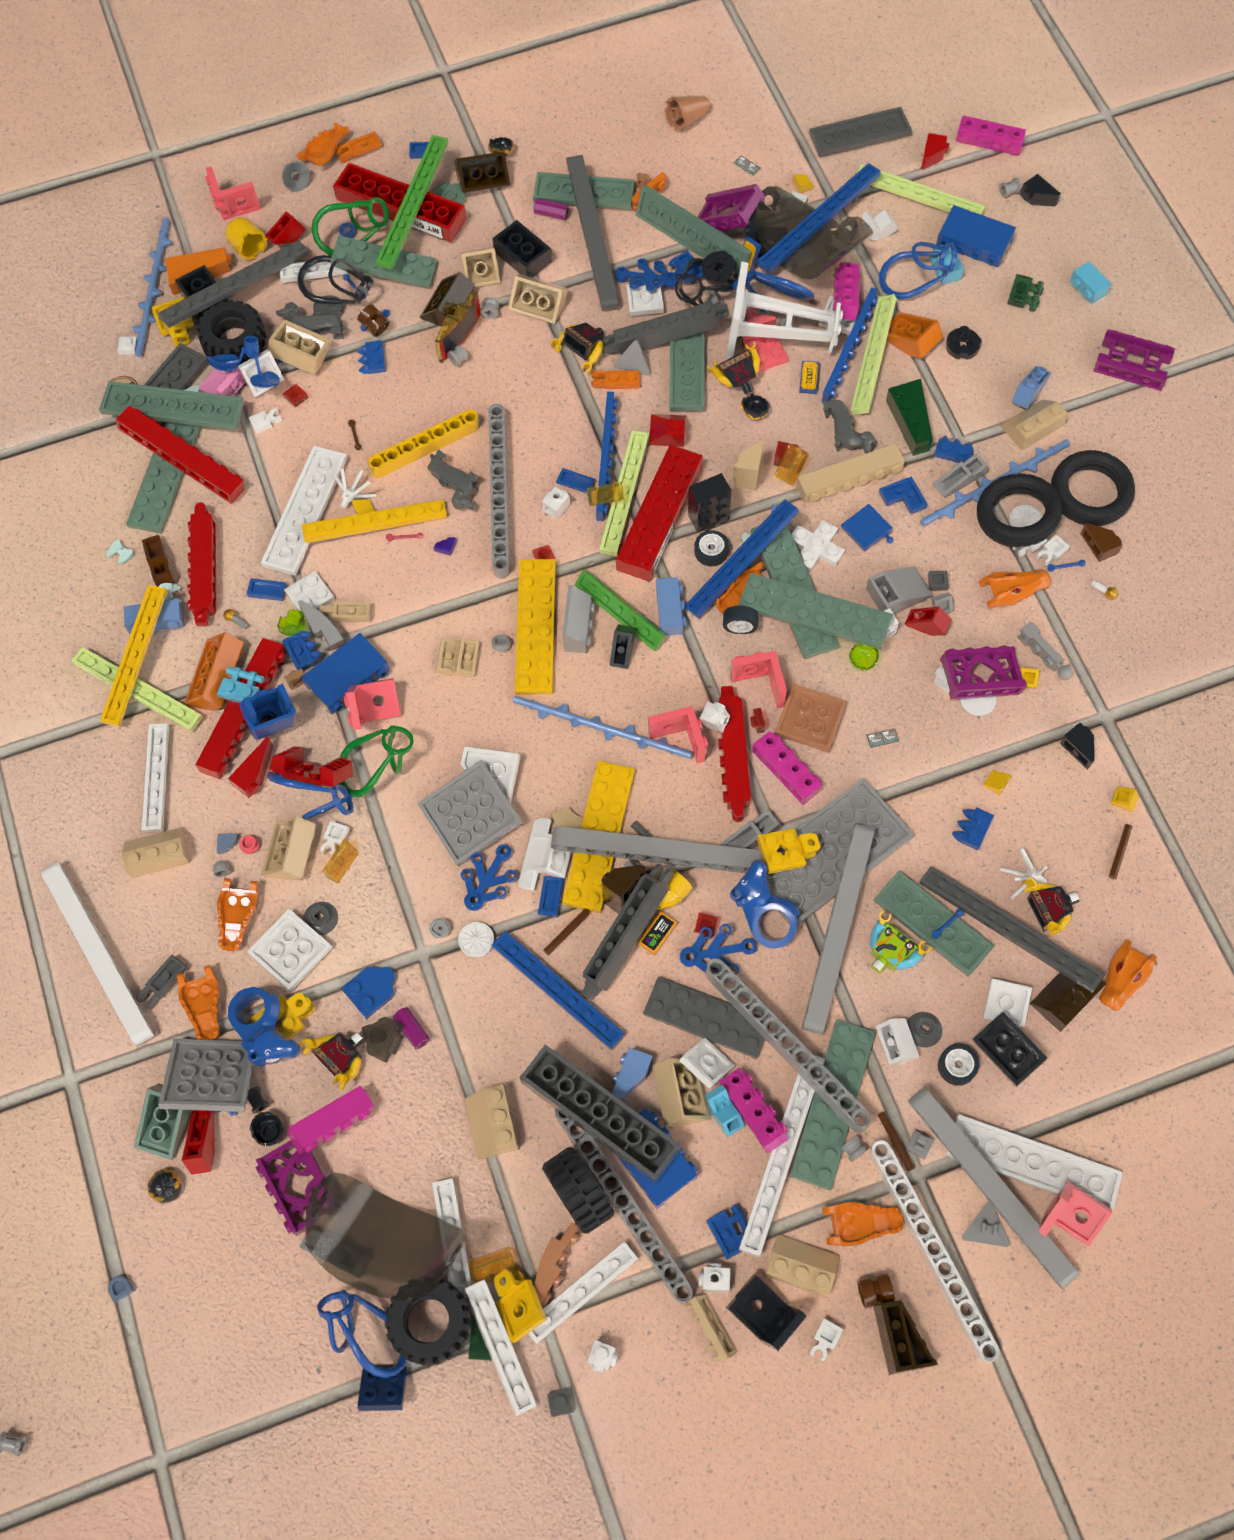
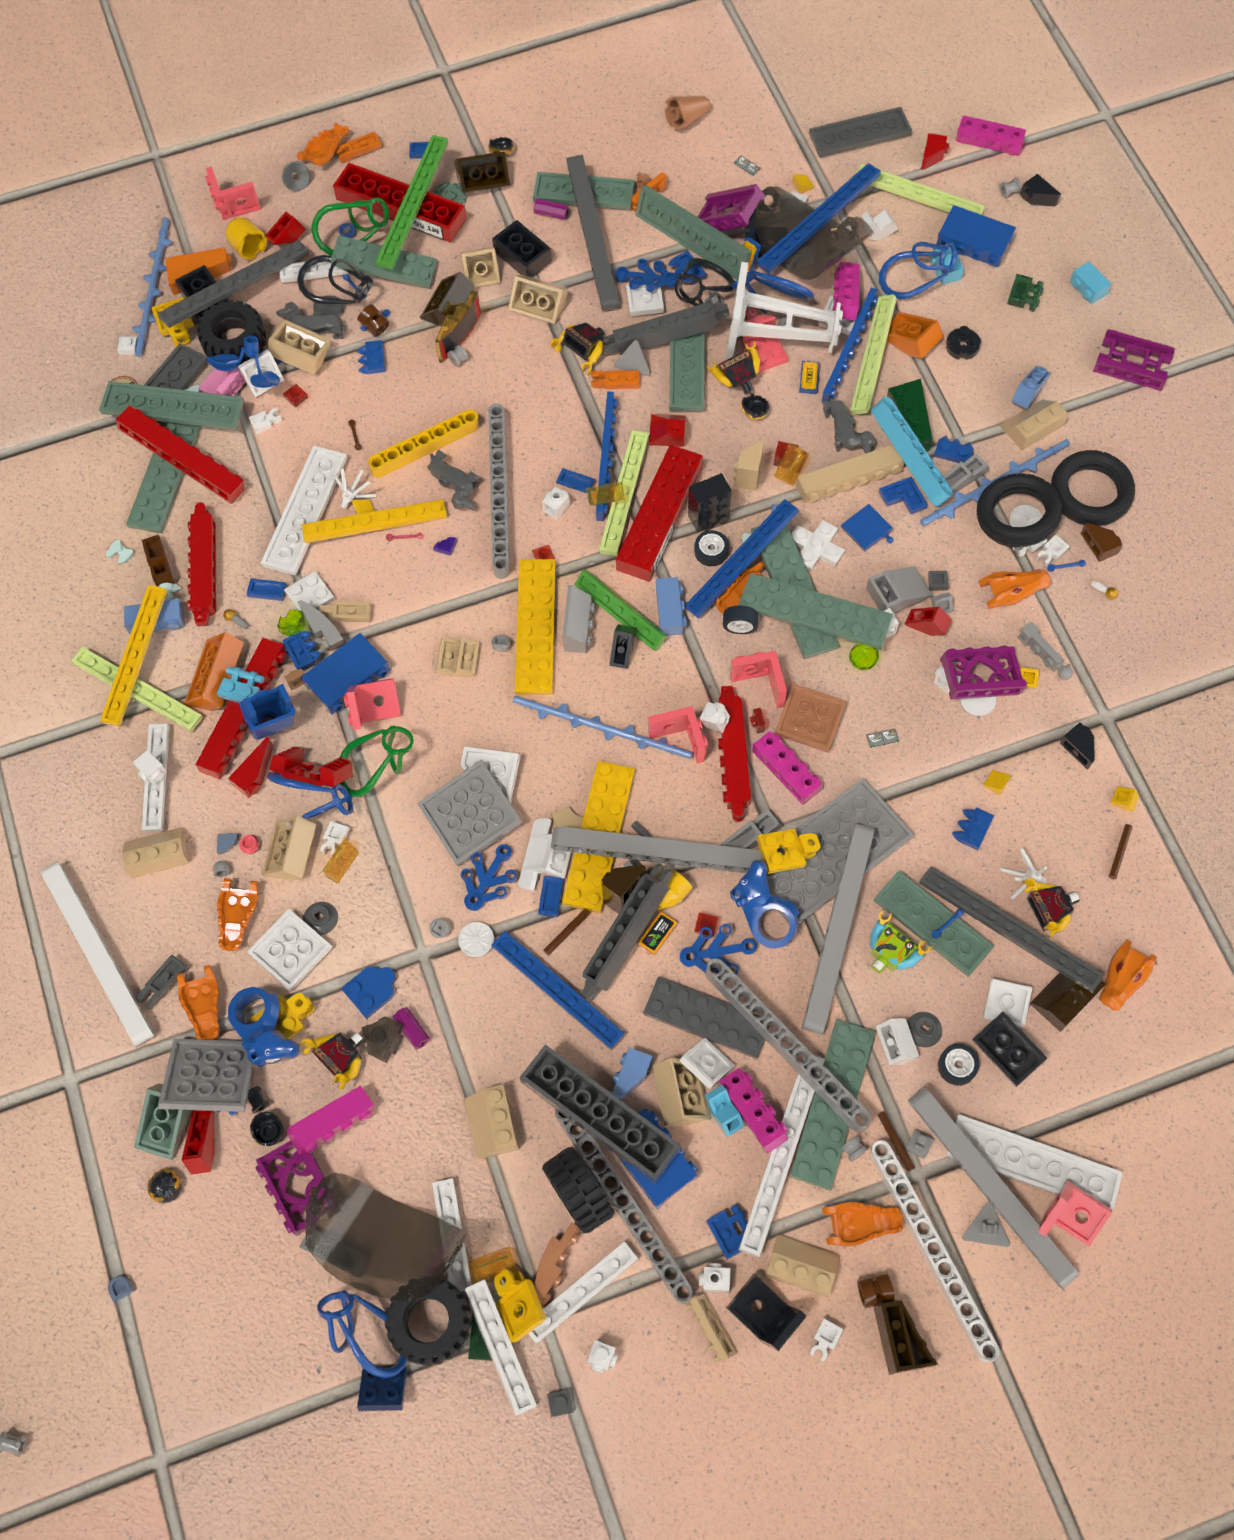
light grey wheel [481,297,499,319] -> none
black plate [702,250,736,286] -> none
none -> white brick [133,750,167,785]
none -> medium azure beam [871,396,953,507]

